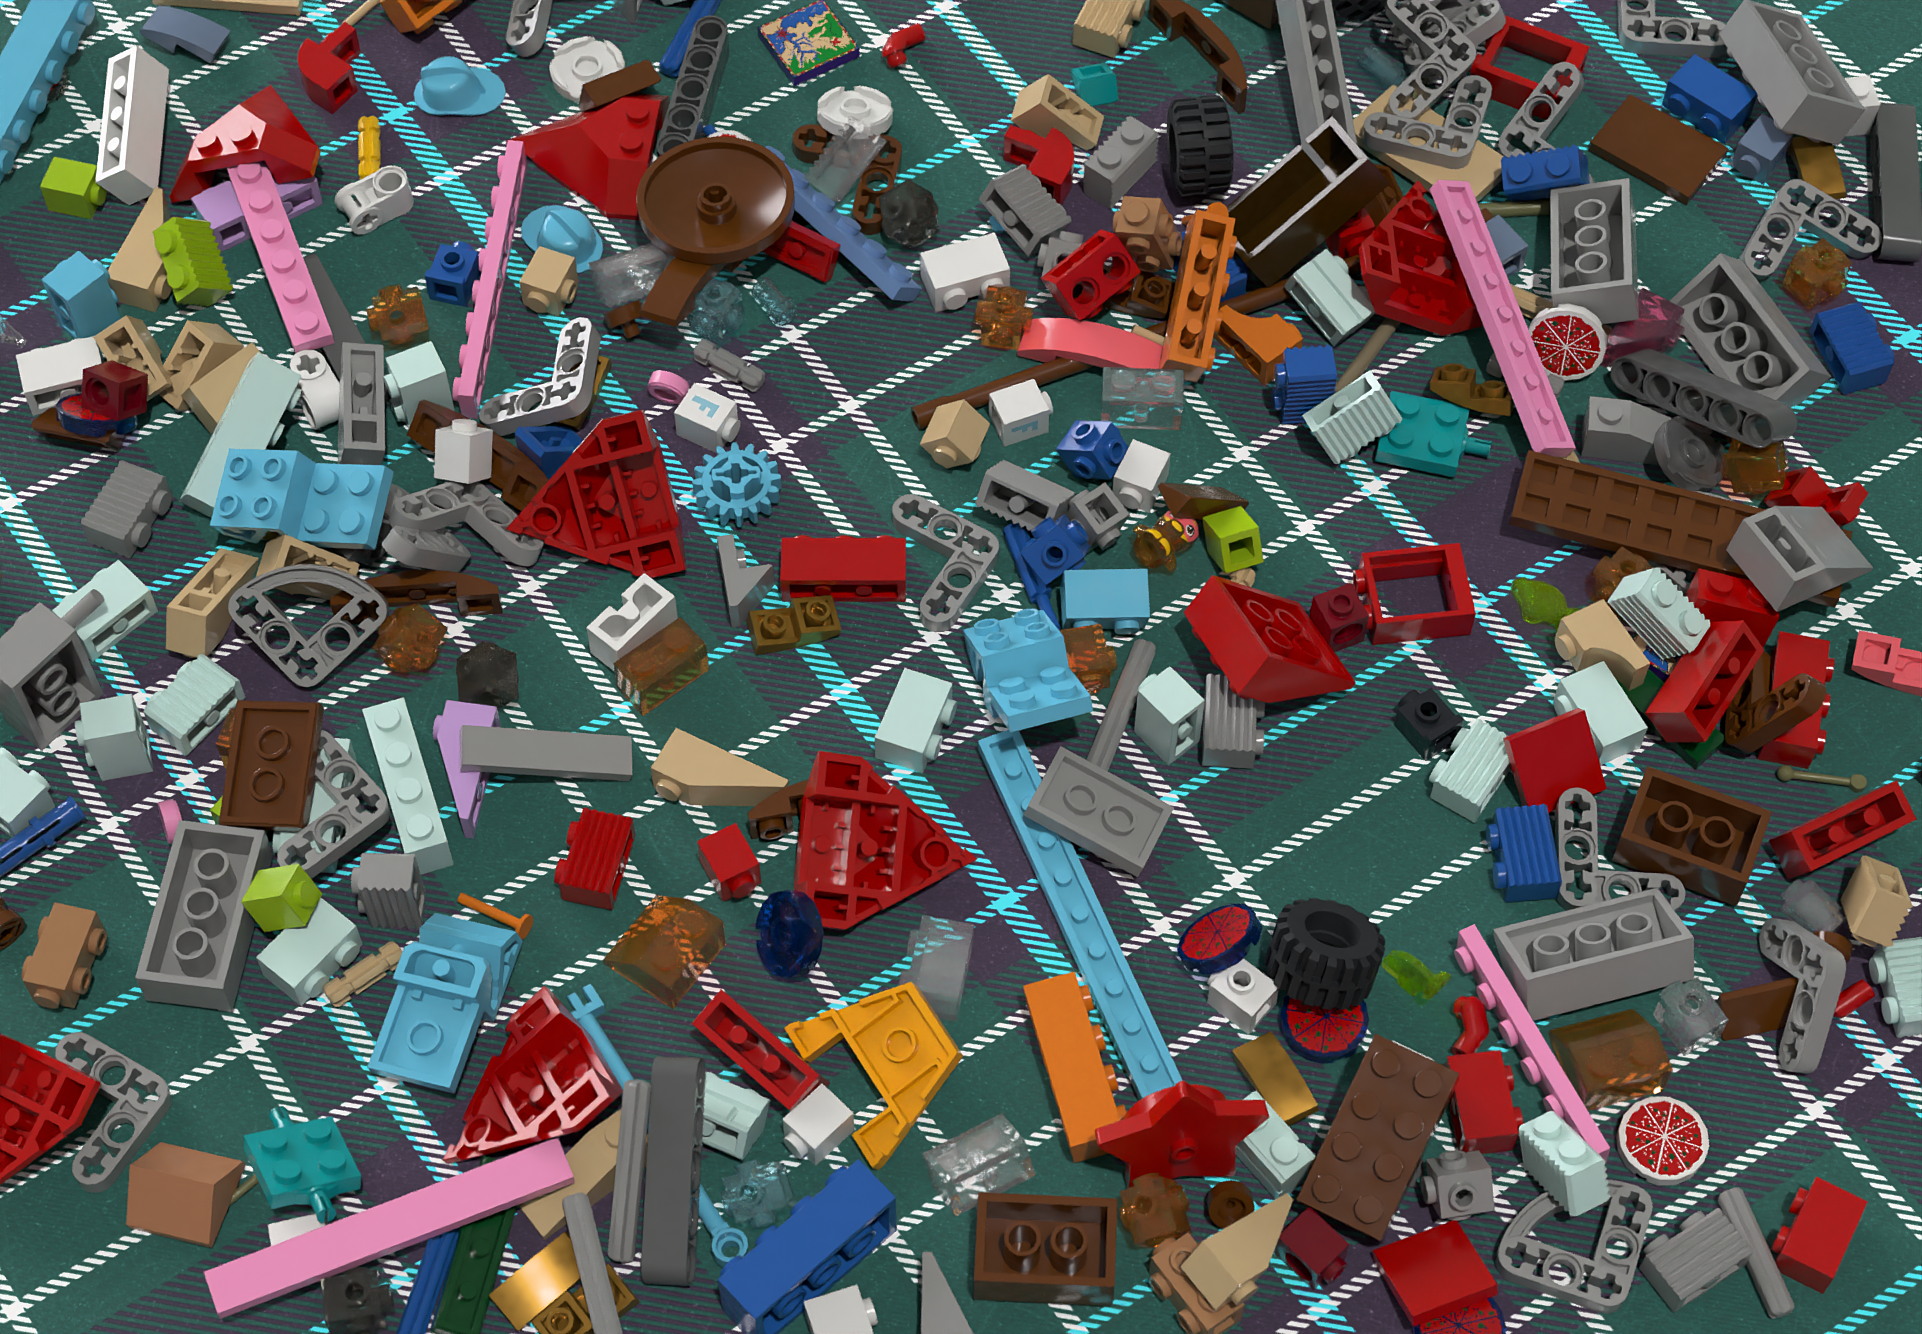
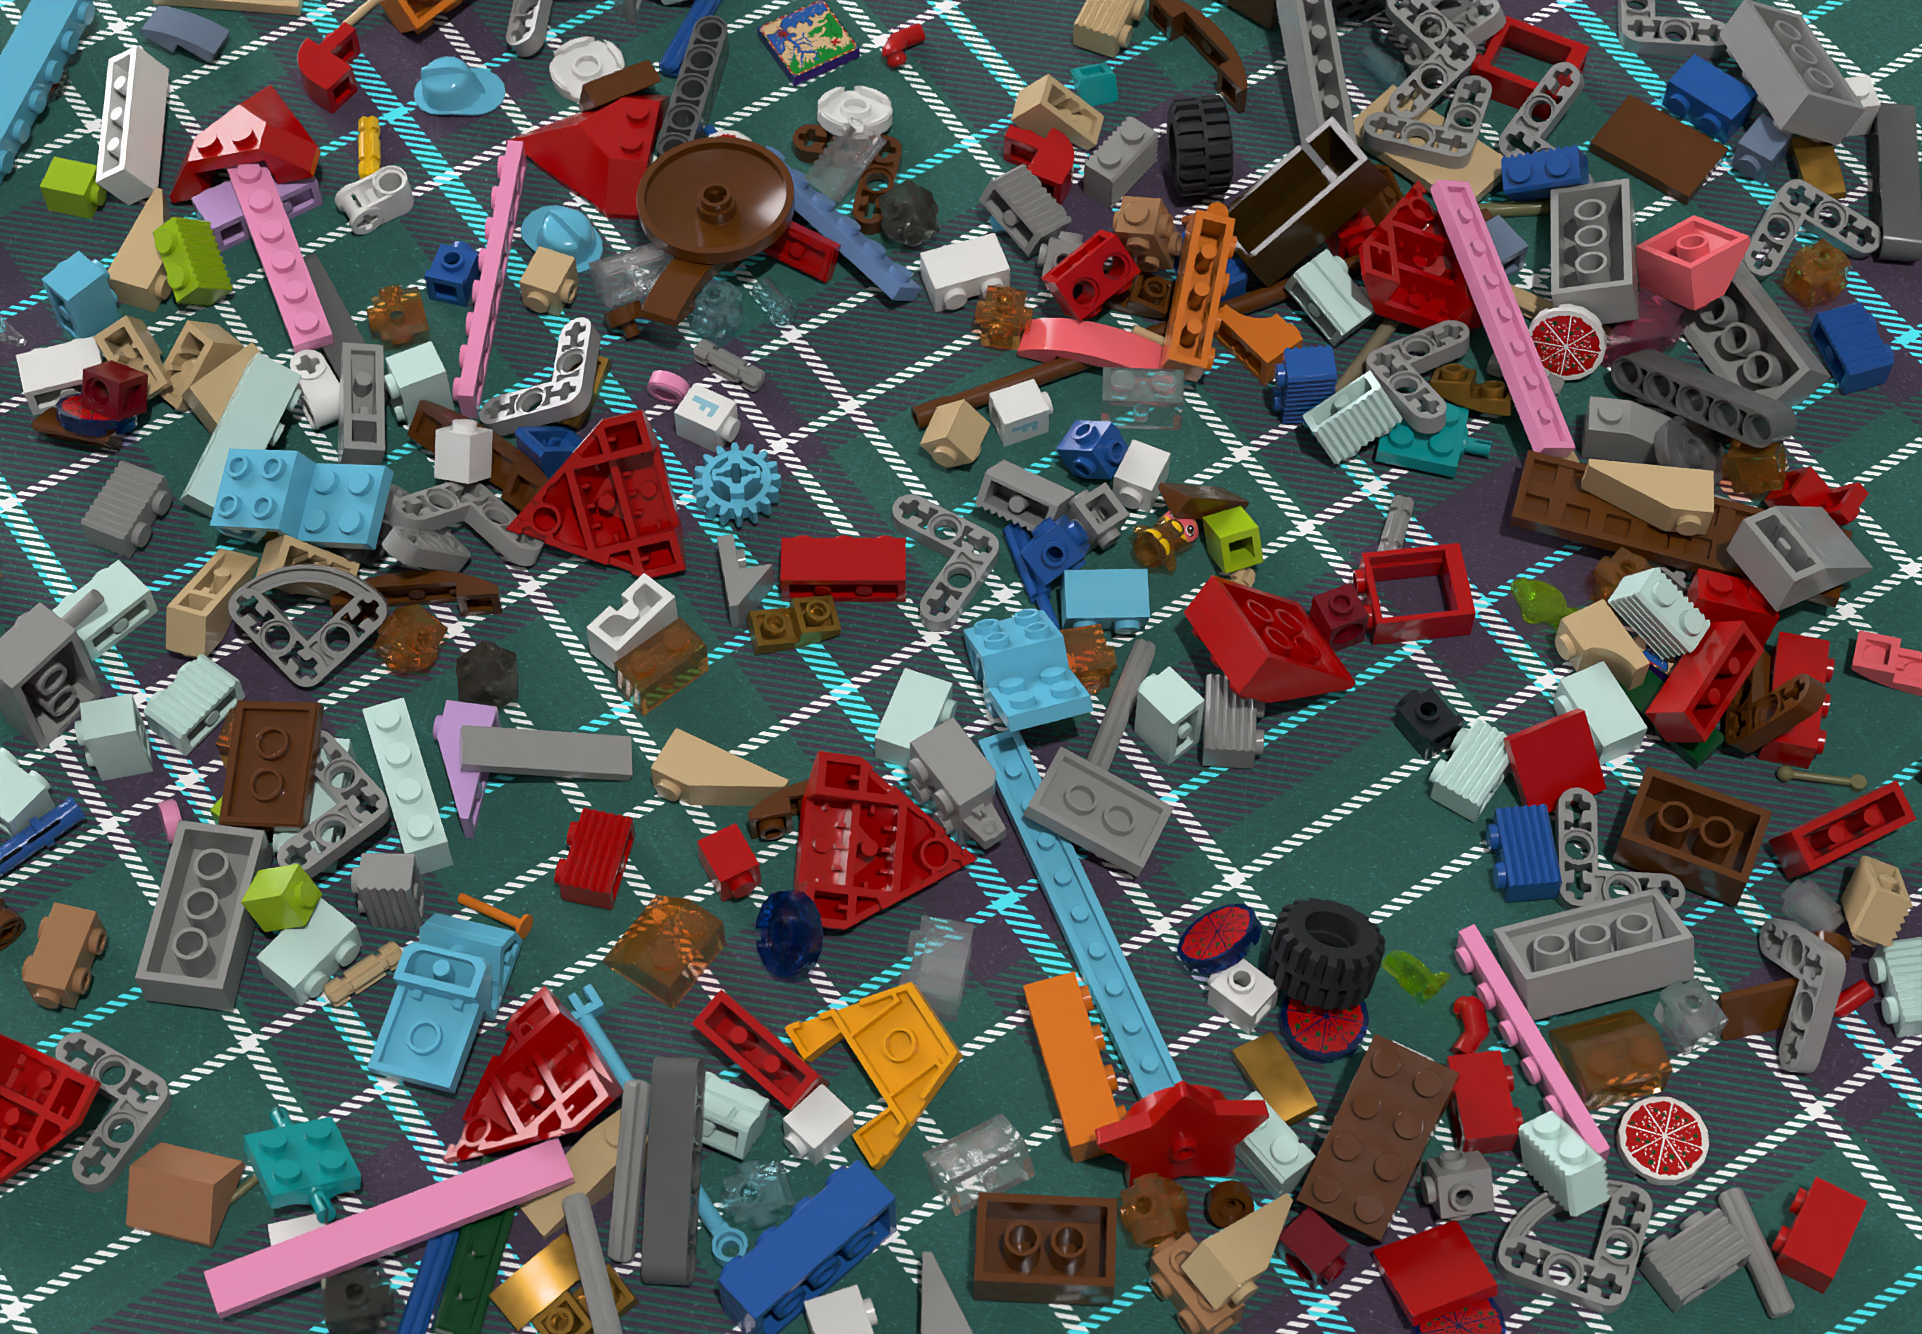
none -> light grey hinge [908,717,1006,849]
none -> light grey beam [1366,320,1470,434]
none -> light grey axle [1377,495,1414,551]
none -> tan slope [1581,459,1714,536]
none -> coral slope [1635,215,1751,311]

